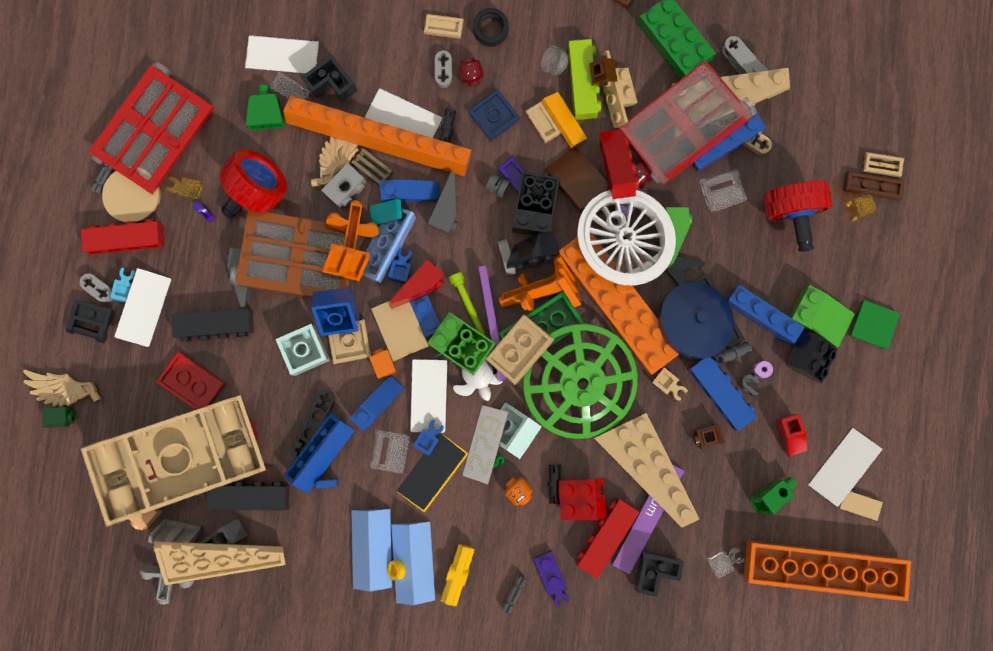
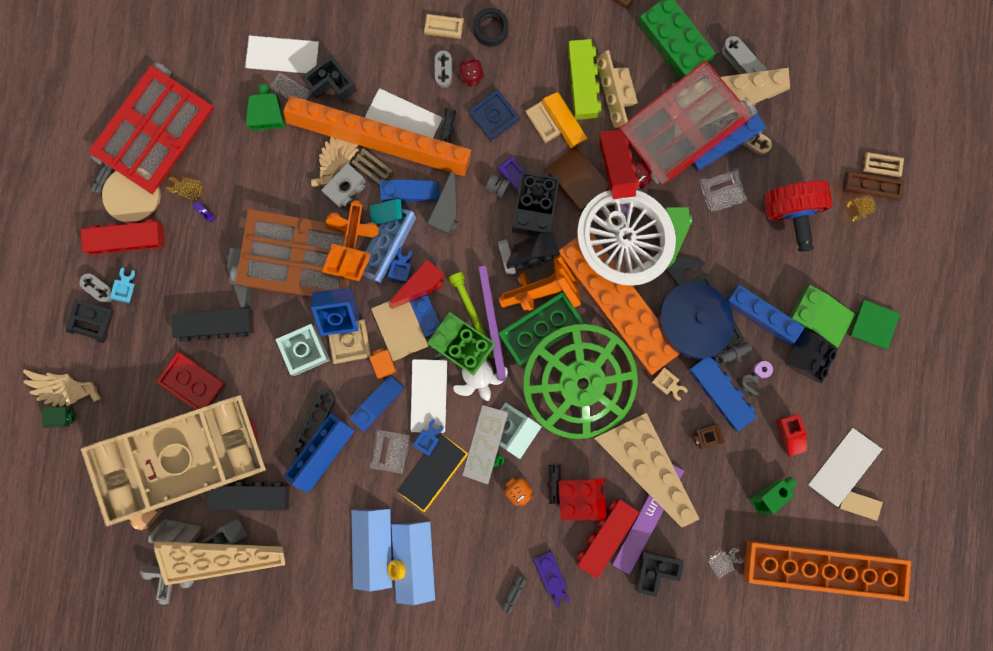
white sticker [115,268,171,347] -> none
red wheel [220,149,287,218] -> none
blue tile [316,478,339,489] -> none
yellow piece [441,544,475,606] -> none
tan tile [486,315,554,385] -> none
clear hair [541,45,568,76] -> none
reddish brown window [589,55,618,87] -> none

